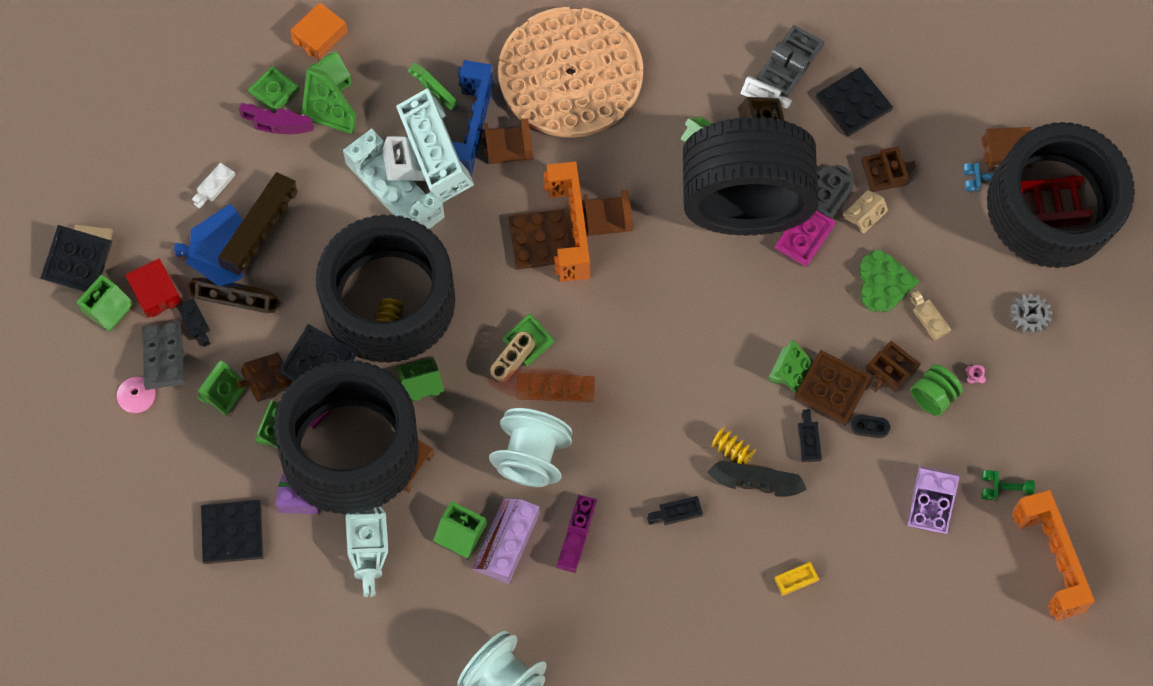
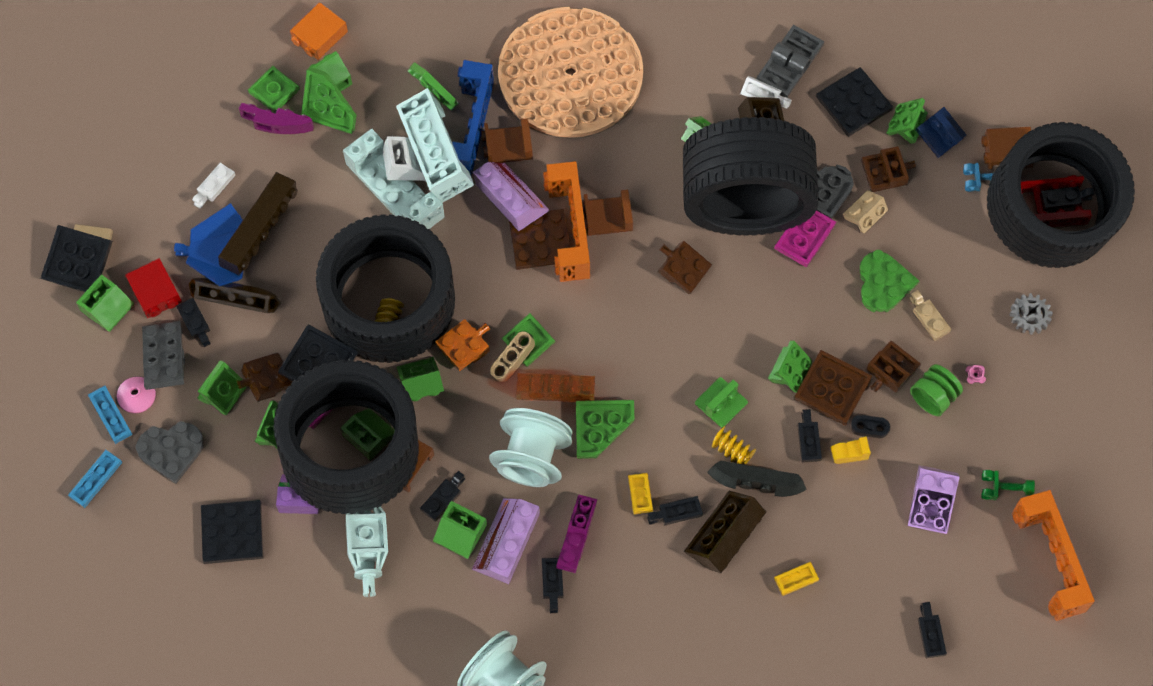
none -> dark azure plate [68,450,122,508]
none -> dark azure plate [88,386,133,444]
none -> dark grey plate [135,421,204,484]
none -> bright green slope [340,408,395,461]
none -> black plate [420,471,465,522]
none -> orange plate [435,319,490,372]
none -> lavender slope [473,162,549,231]
none -> black plate [542,557,563,614]
none -> bright green plate [576,400,635,459]
none -> yellow plate [628,473,653,515]
none -> reddish brown plate [658,241,712,294]
none -> dark brown slope [684,490,766,573]
none -> bright green bracket [695,377,748,428]
none -> yellow leg [830,437,871,464]
none -> bright green bracket [886,98,928,144]
none -> dark blue bracket [915,107,967,158]
none -> black plate [918,602,947,659]
none -> black plate [1040,186,1095,211]

